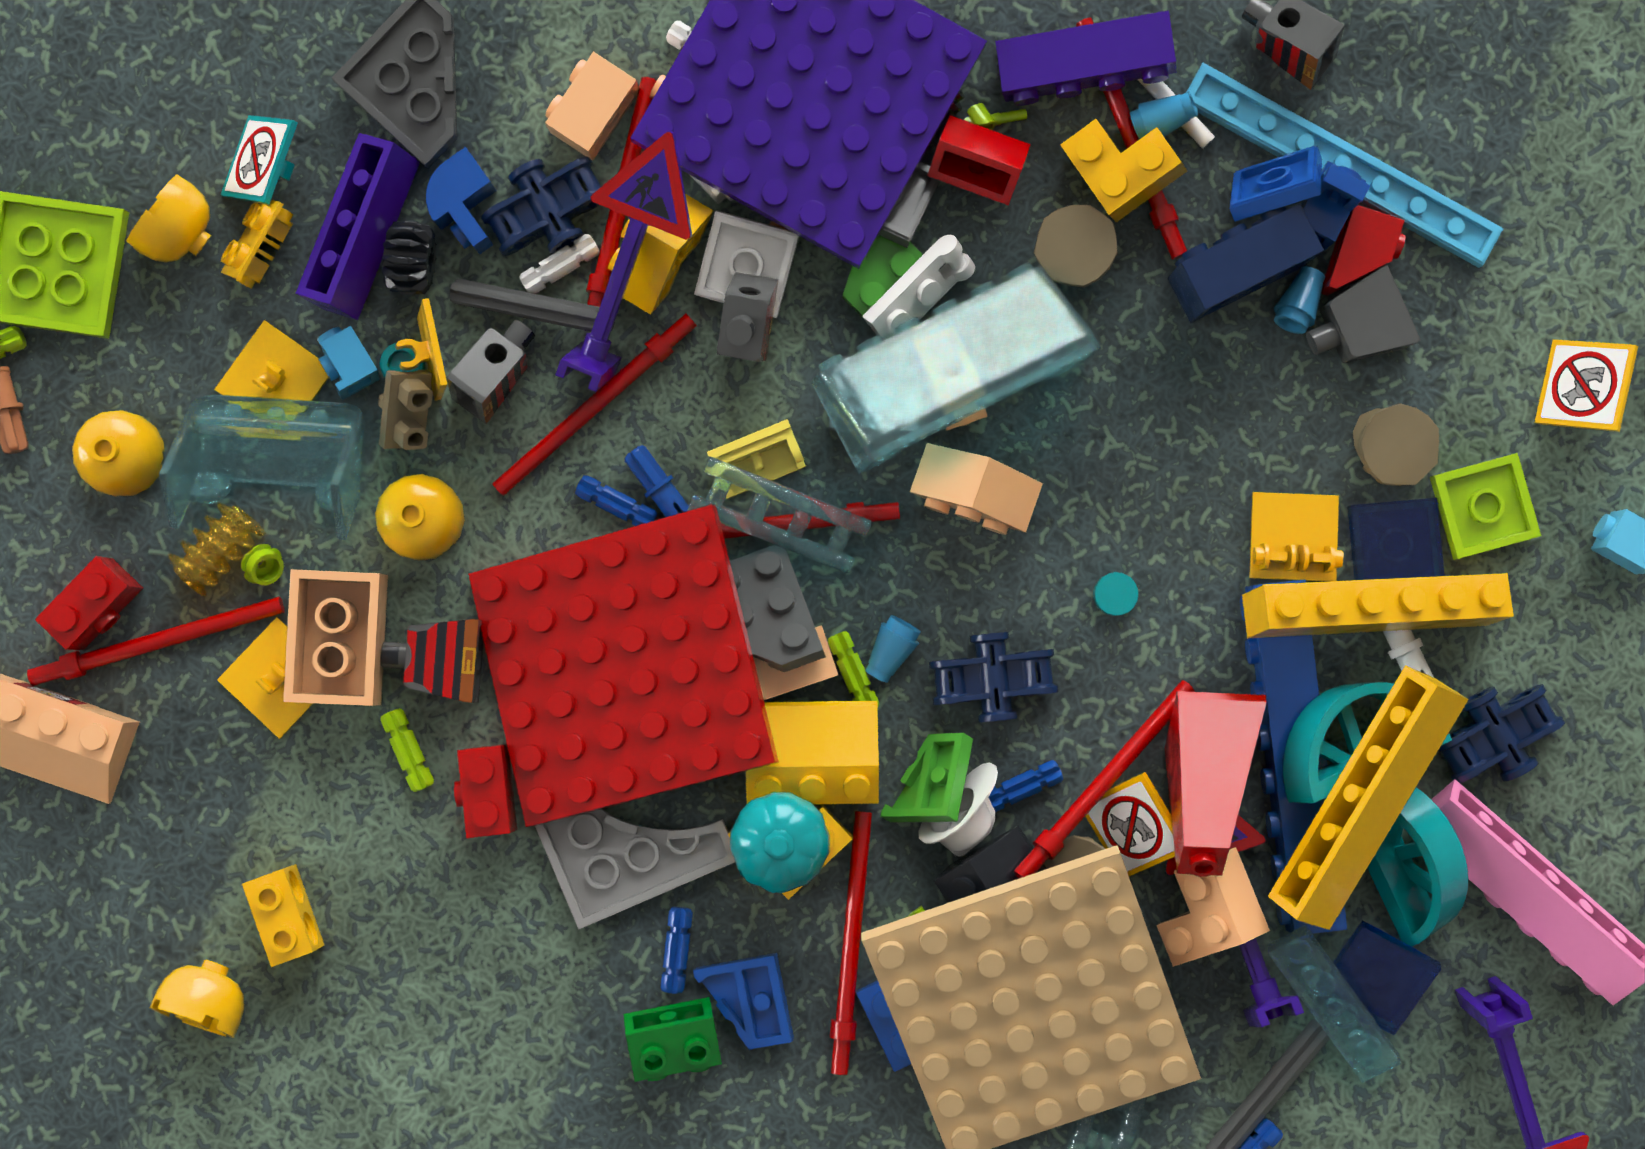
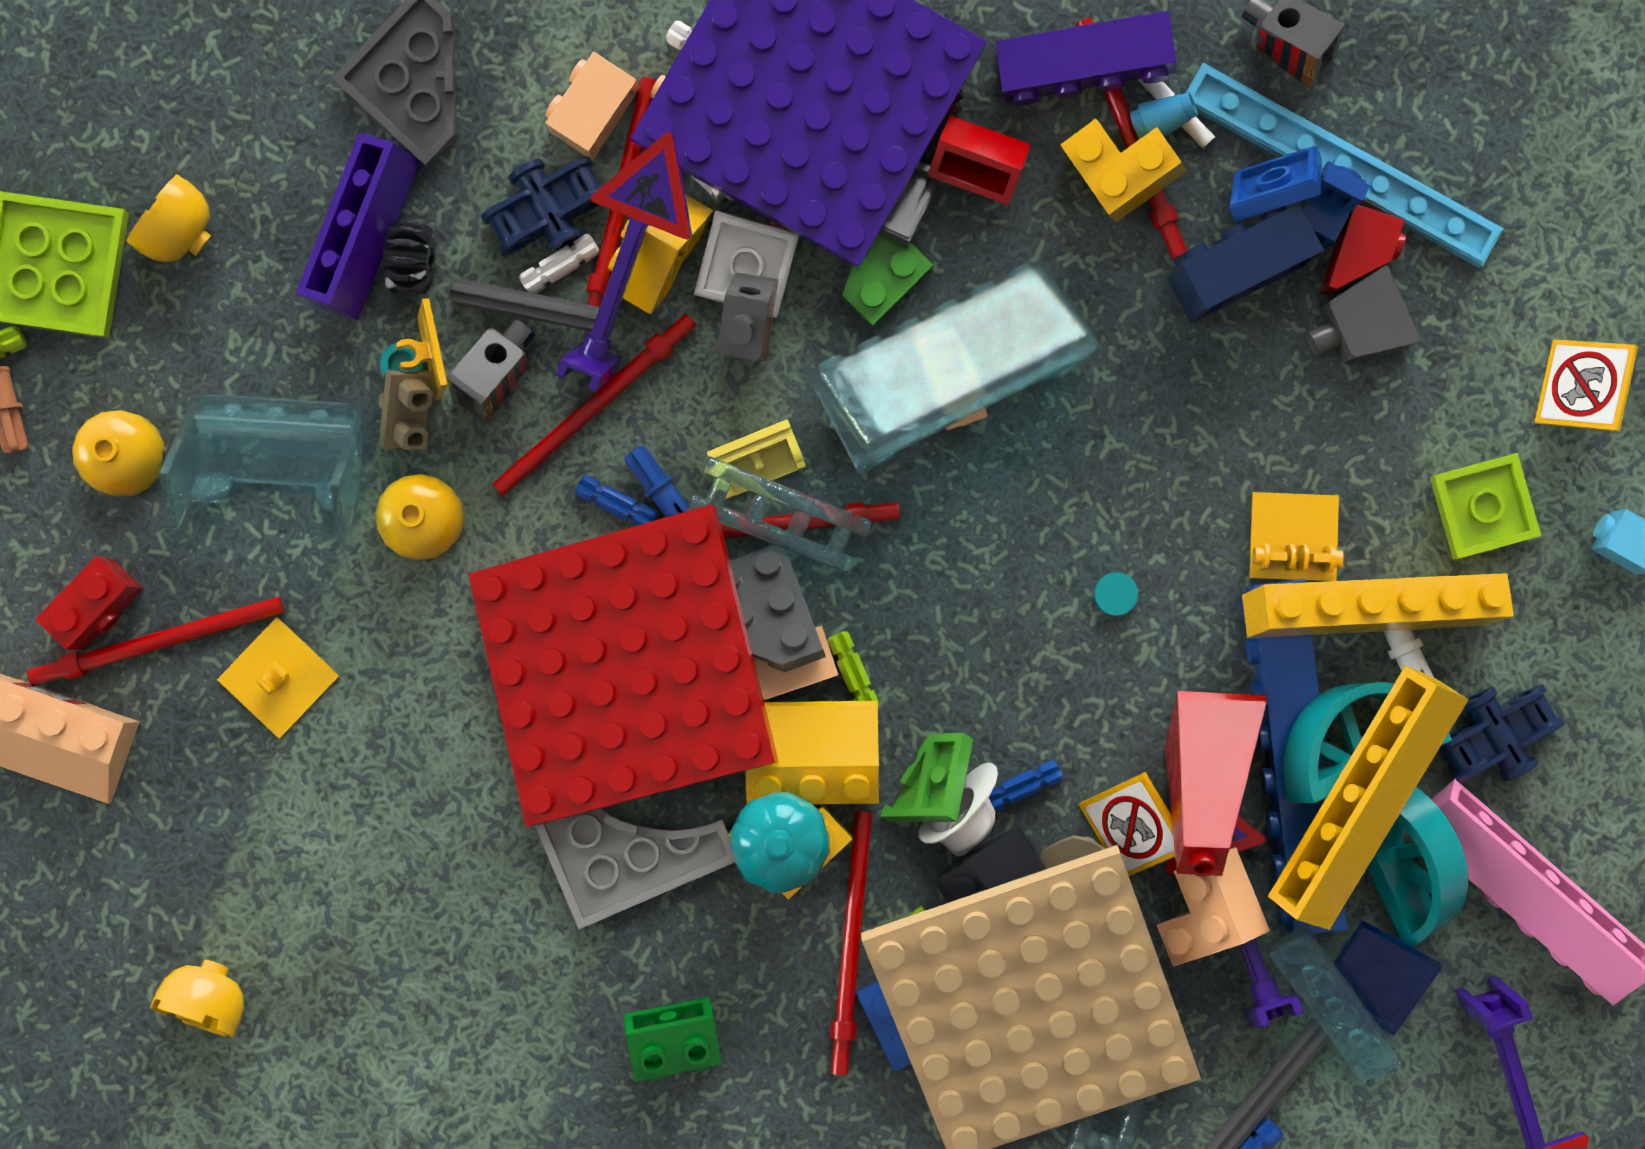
clear yellow piece [167,502,266,597] -> none
yellow piece [214,320,329,439] -> none
piece [221,115,298,205] -> none
yellow hinge [221,200,294,289] -> none
lime plate [241,544,284,586] -> none
yellow brick [242,864,325,967] -> none
light nougat brick [283,569,388,706] -> none
dark azure brick [317,326,380,400] -> none
lime axle [380,709,434,792] -> none
torso [381,619,484,703] -> none
blue brick [426,147,497,254] -> none
red brick [454,744,518,838] -> none
blue axle [660,907,693,994] -> none
blue wing [693,953,794,1050] -> none
white plate [862,235,975,348] -> none
dark azure cone [865,615,921,683] -> none
light nougat brick [910,443,1043,535] -> none
dark blue axle [929,632,1058,722] -> none
lime hand [964,103,1027,130] -> none
red bar [1013,680,1195,878] -> none
dark tan hat [1033,205,1118,288] -> none
dark azure cone [1274,266,1325,334] -> none
clear blue tile [1347,498,1445,580] -> none
dark tan hat [1353,403,1439,486] -> none

